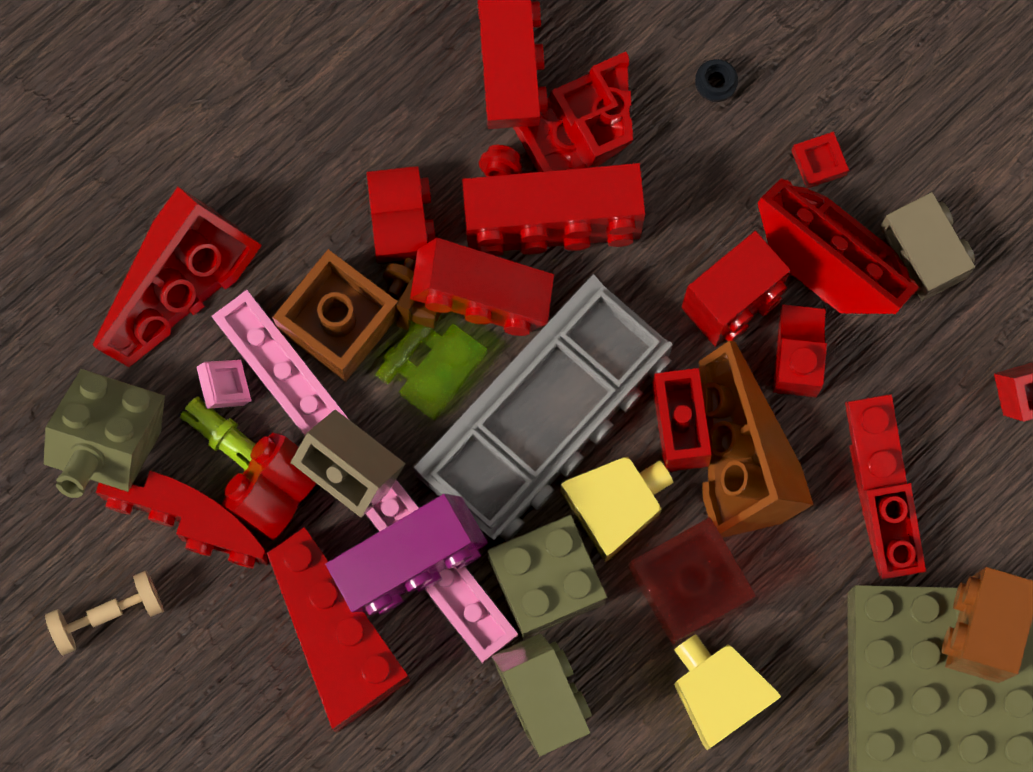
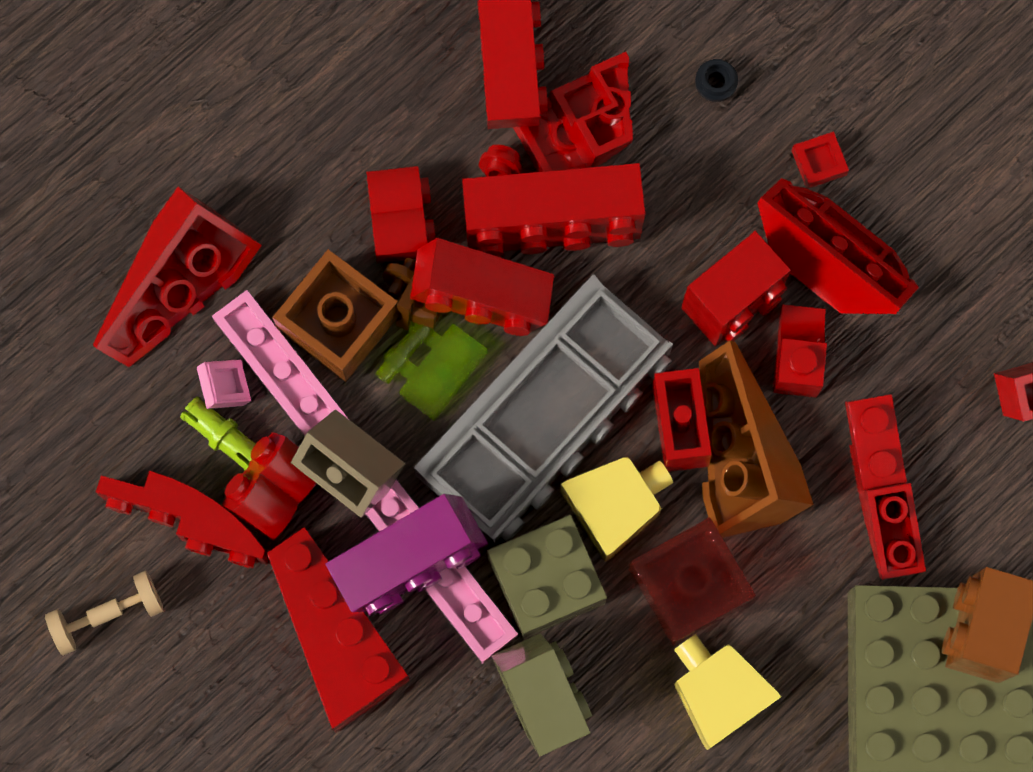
olive brick [43,369,165,498] -> none
dark tan brick [880,192,975,301] -> none

